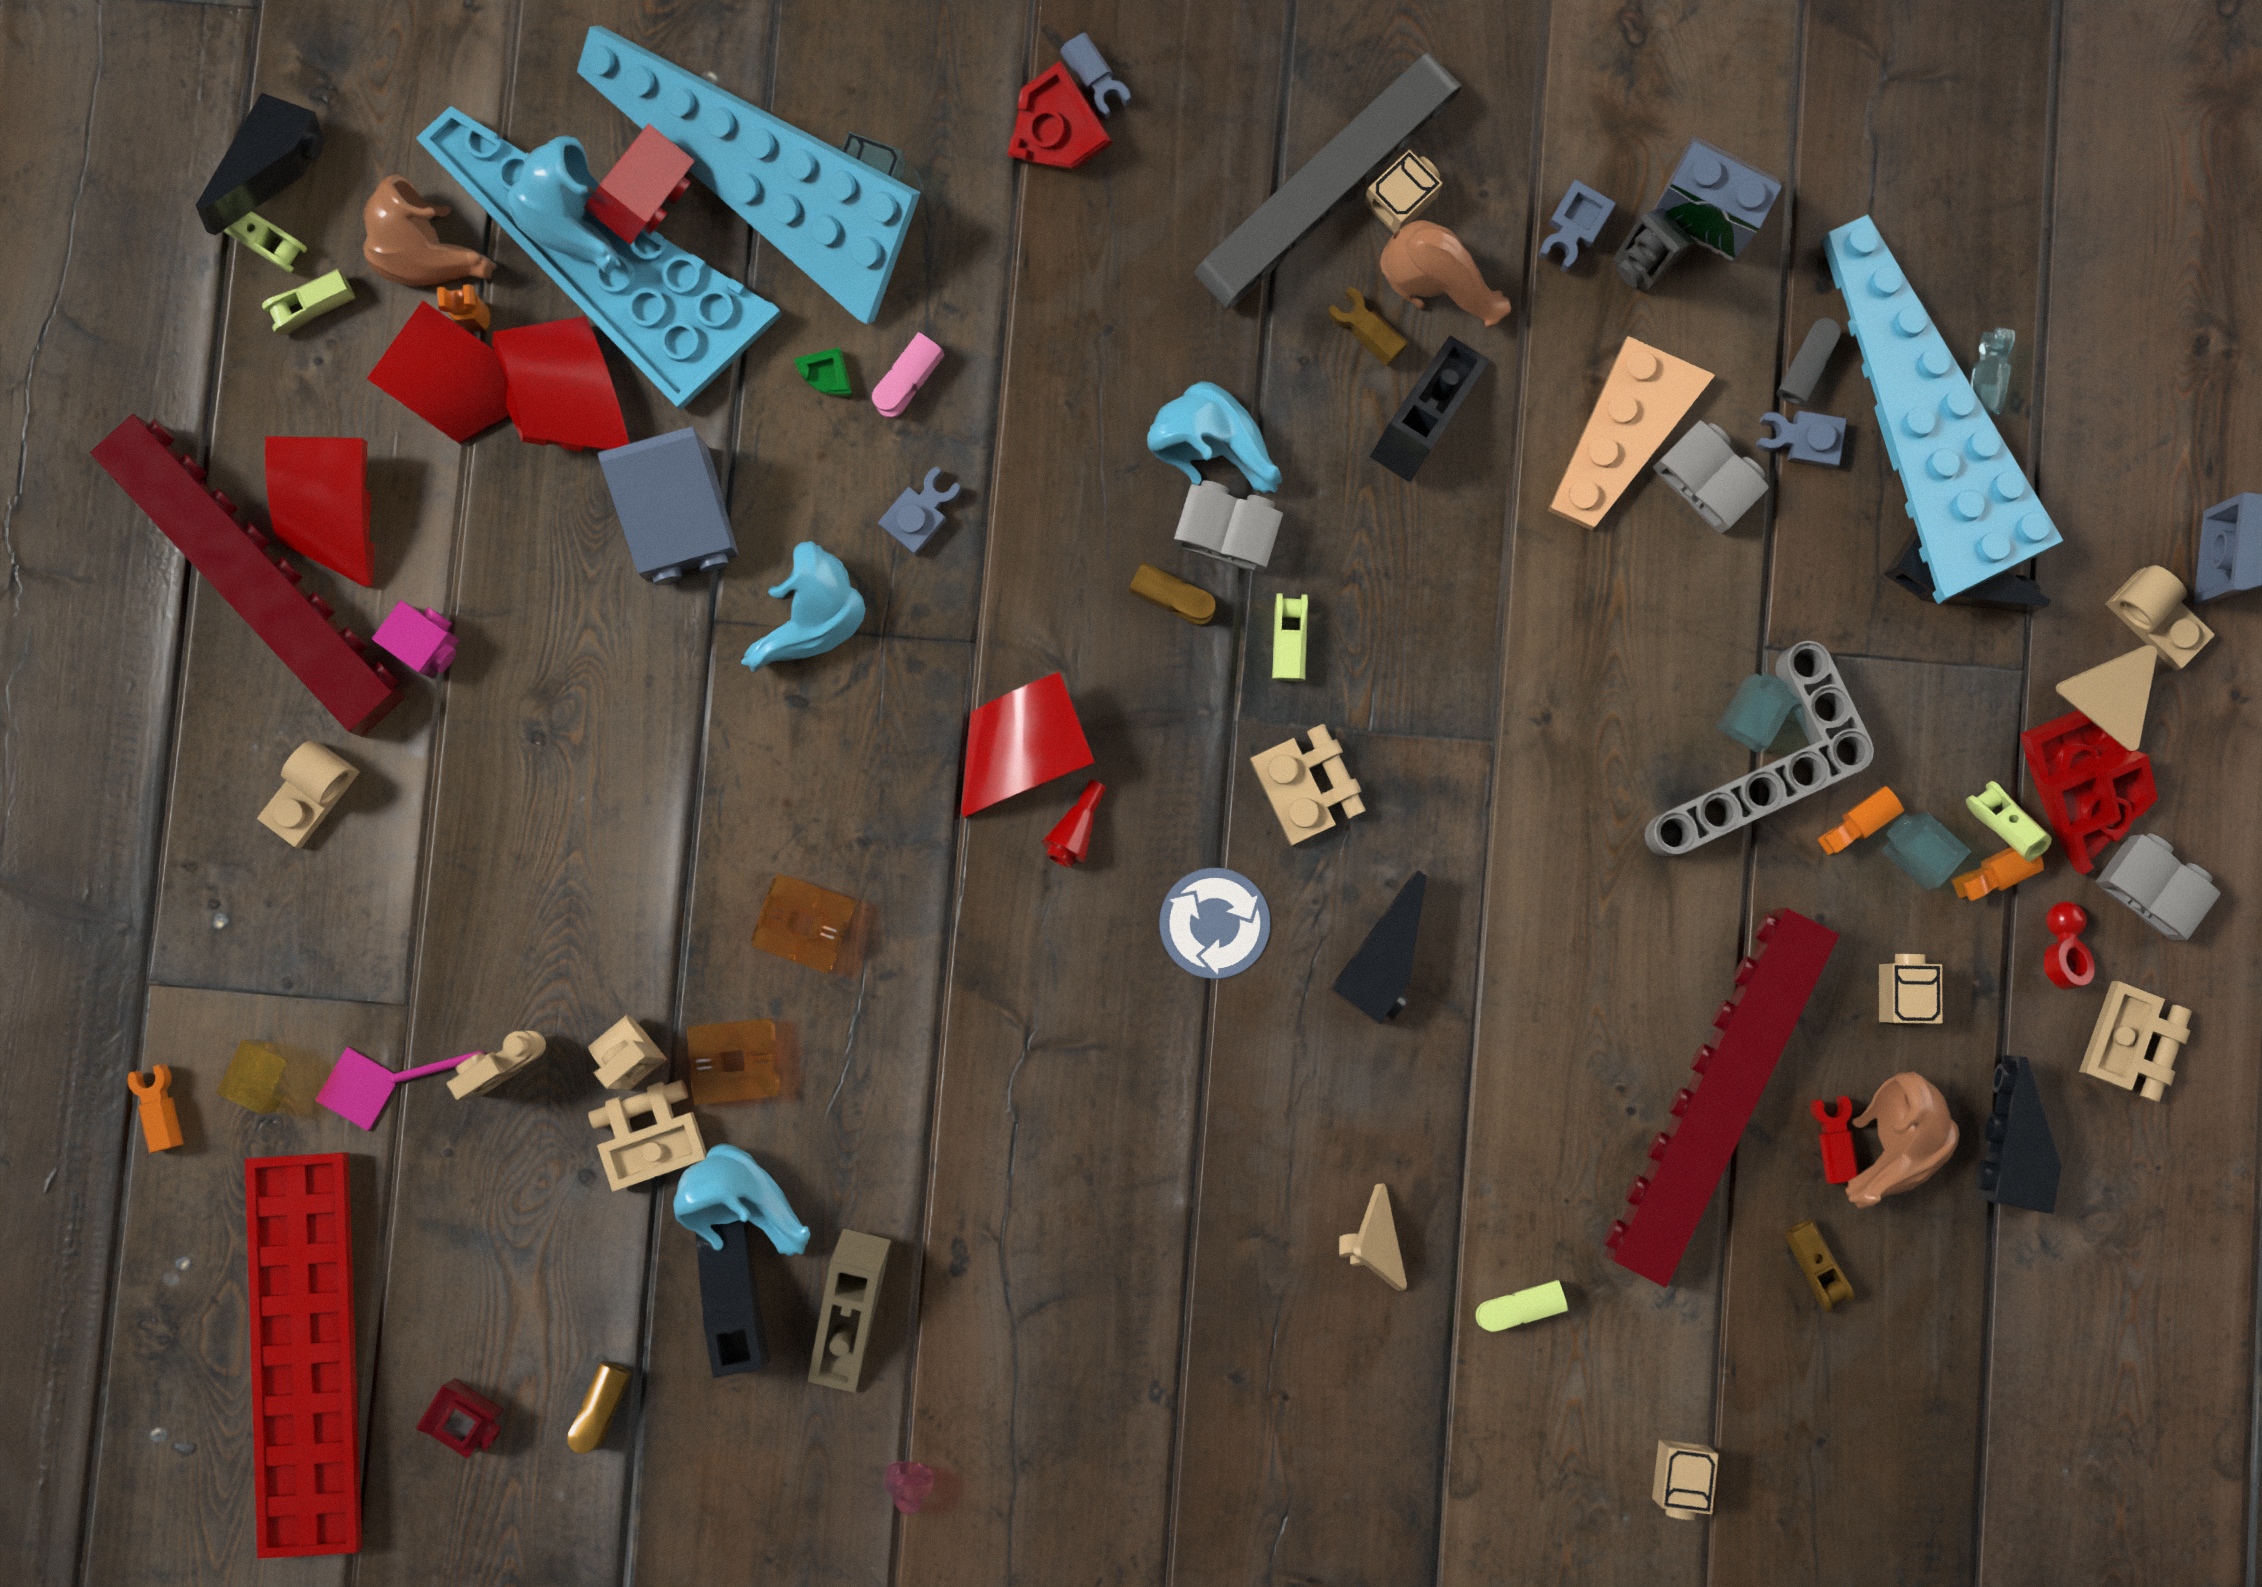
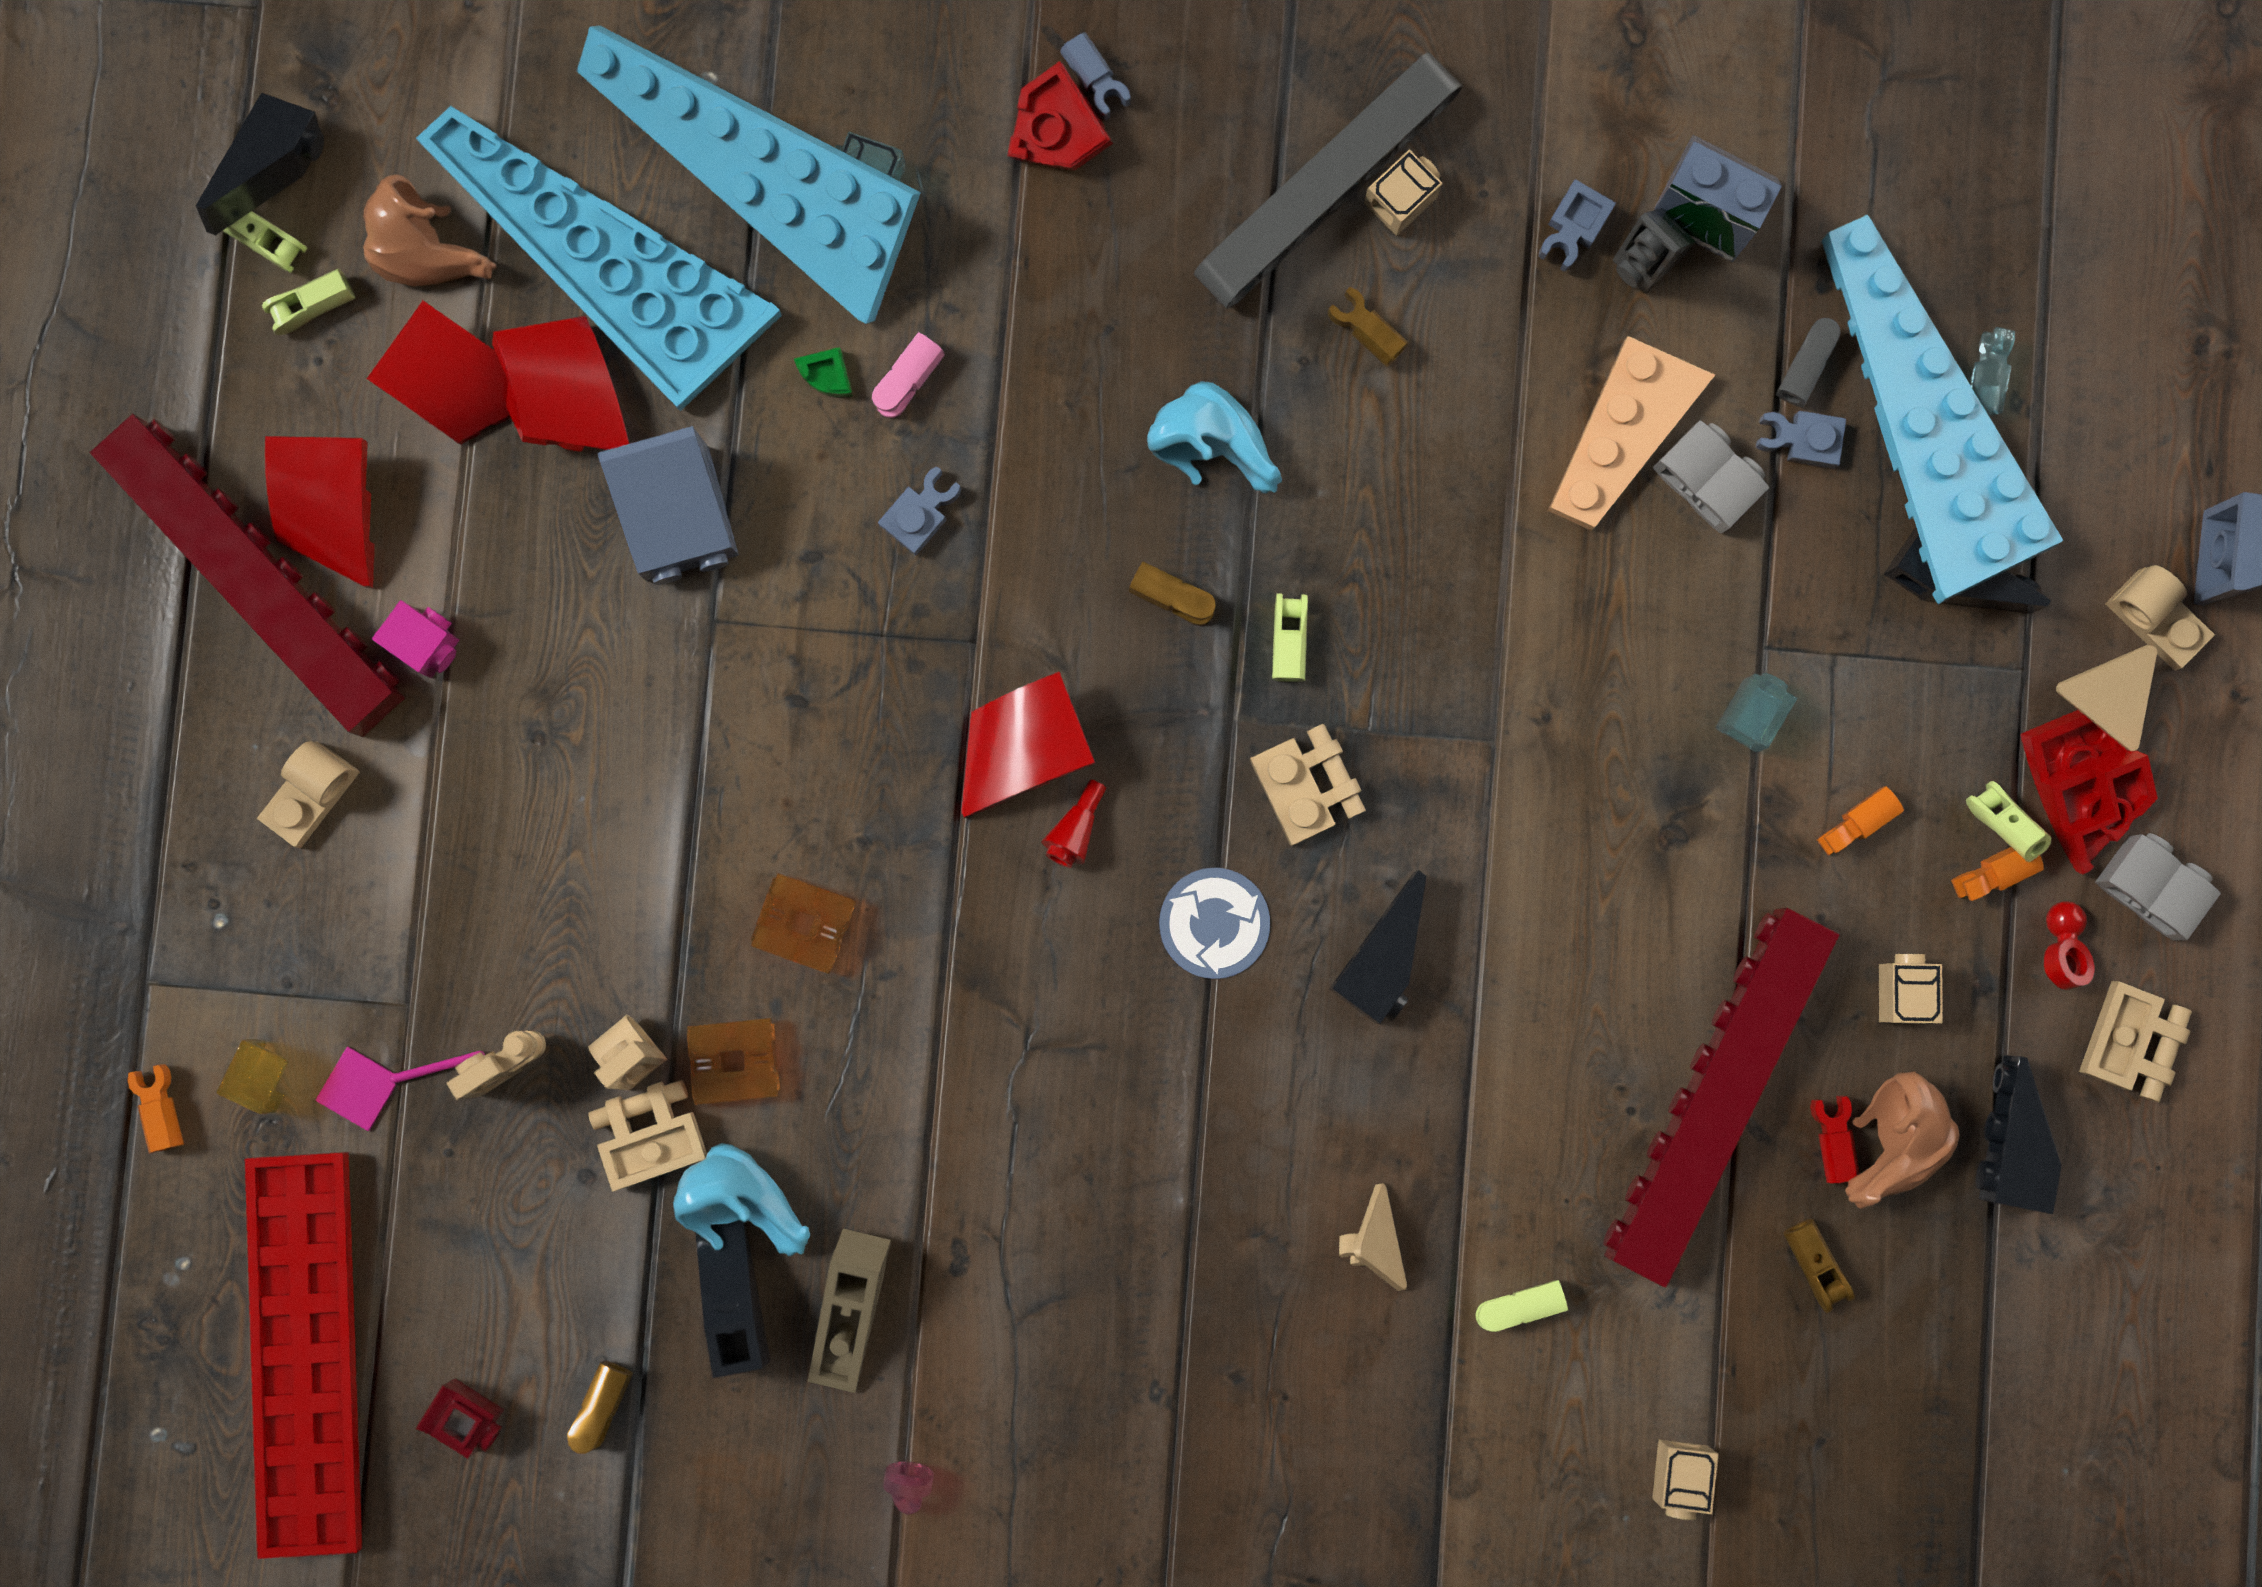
orange bar [437,284,491,332] -> none
medium azure piece [507,135,620,274] -> none
brick [583,123,695,245] -> none
medium azure piece [741,541,866,673] -> none
light grey brick [1172,480,1283,574] -> none
black slope [1370,335,1490,483] -> none
nougat piece [1380,220,1511,327] -> none
light grey beam [1645,641,1874,857] -> none
clear light blue brick [1881,812,1971,889] -> none

